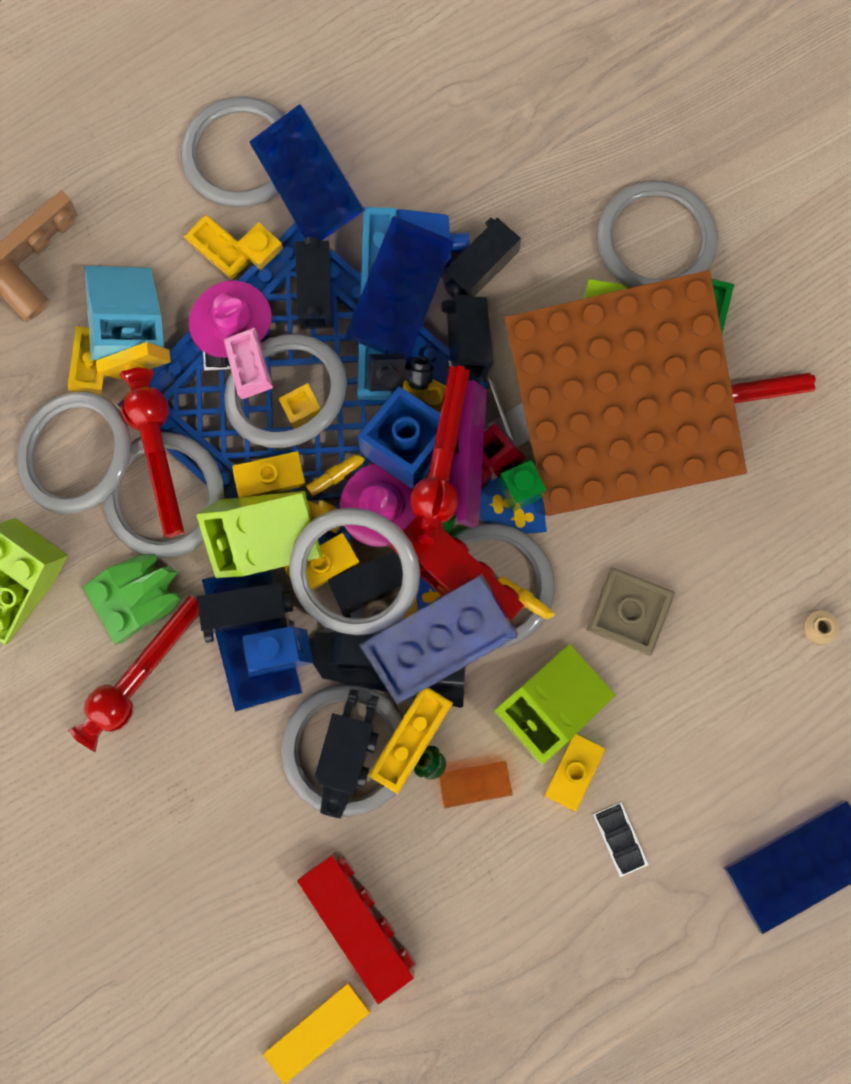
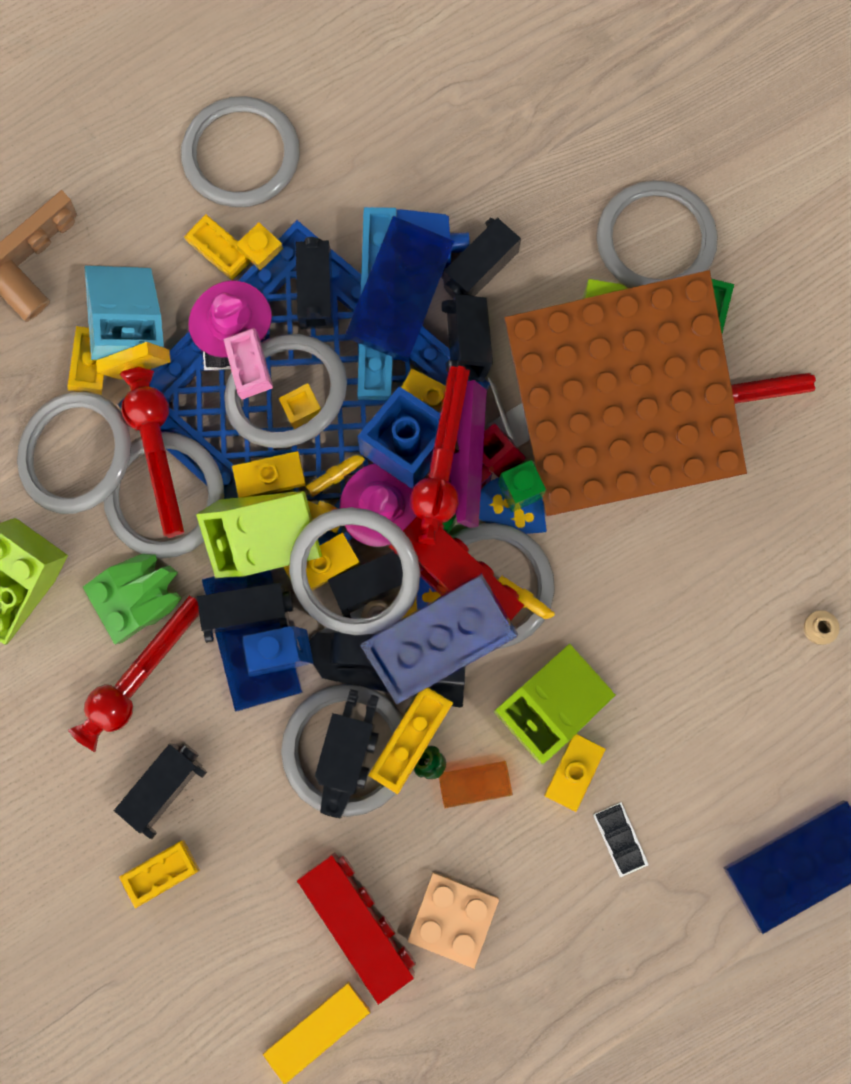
clear blue plate [249,104,365,240] -> none
black plate [367,354,434,392] -> none
dark tan tile [586,567,675,656] -> none
none -> black brick [113,743,207,839]
none -> yellow plate [119,840,200,909]
none -> light nougat plate [408,872,499,969]

